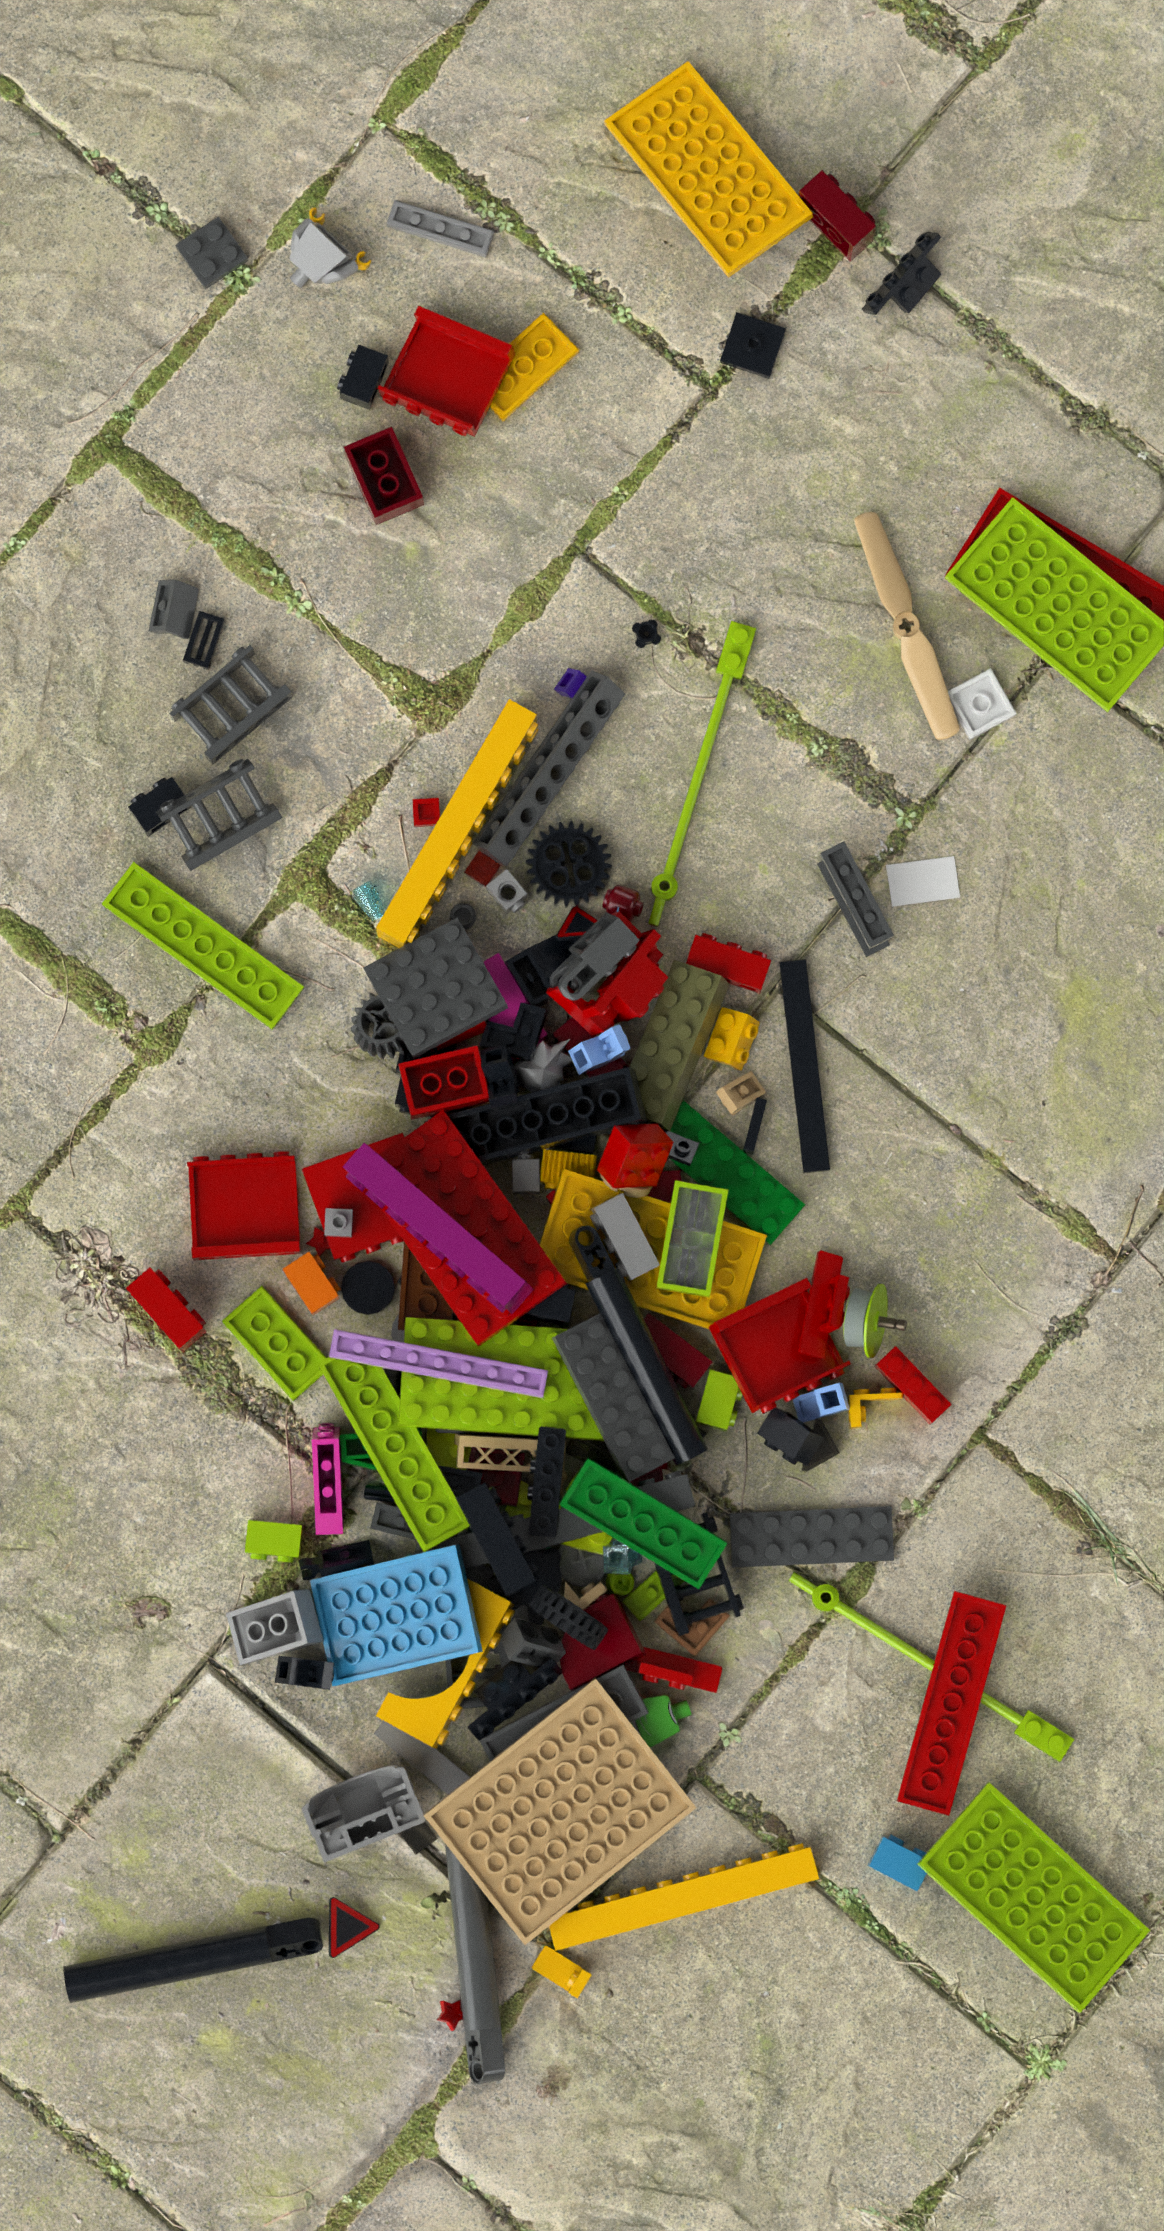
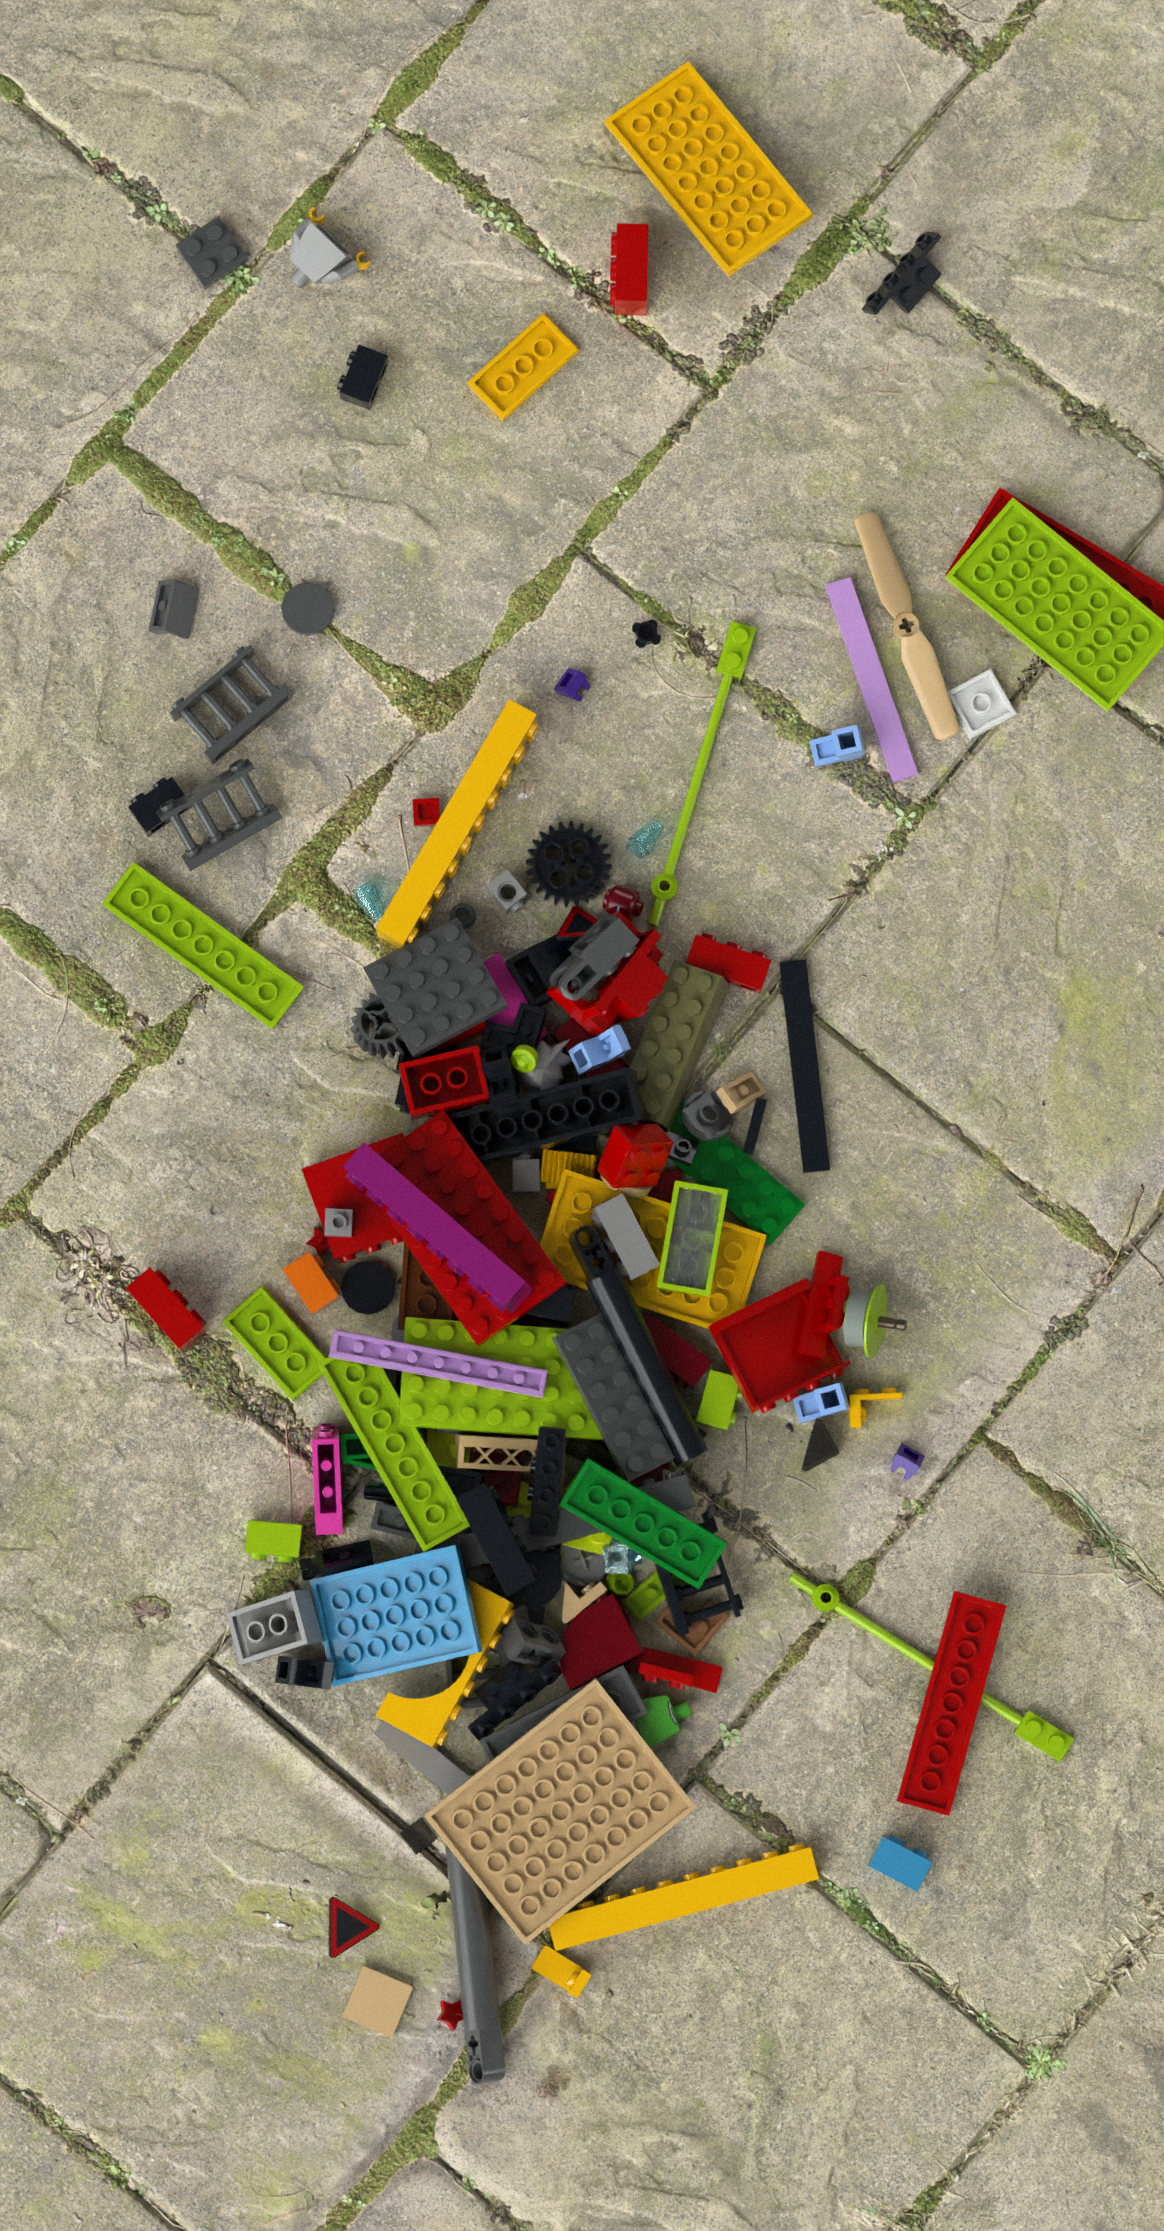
black piece [63,1918,323,2003] -> none
black tile [183,611,225,670] -> none
red panel [187,1151,301,1261] -> none
light grey piece [302,1765,426,1863] -> none
dark red brick [343,426,424,525] -> none
red panel [377,305,516,437] -> none
light grey tile [387,200,494,258] -> none
clear red tile [464,851,501,888] -> none
dark grey brick [473,671,625,867] -> none
black tyre [529,1584,609,1650] -> none
yellow bracket [703,1007,760,1071] -> none
black plate [720,312,786,379] -> none
dark grey plate [729,1506,894,1568] -> none
black brick [757,1407,824,1465] -> none
dark red brick [798,170,876,262] -> none
dark grey fence [817,841,894,957] -> none
red brick [874,1346,952,1425] -> none
white sticker [886,856,960,907] -> none
lime plate [917,1782,1150,2013] -> none
none -> dark grey tile [281,582,334,636]
none -> tan tile [342,1965,414,2038]
none -> lime tile [510,1045,539,1073]
none -> red brick [610,223,648,316]
none -> clear light blue cone [626,819,664,859]
none -> dark grey tile [681,1090,734,1141]
none -> light blue brick [809,724,866,767]
none -> lavender tile [825,577,918,784]
none -> tile [891,1443,925,1480]

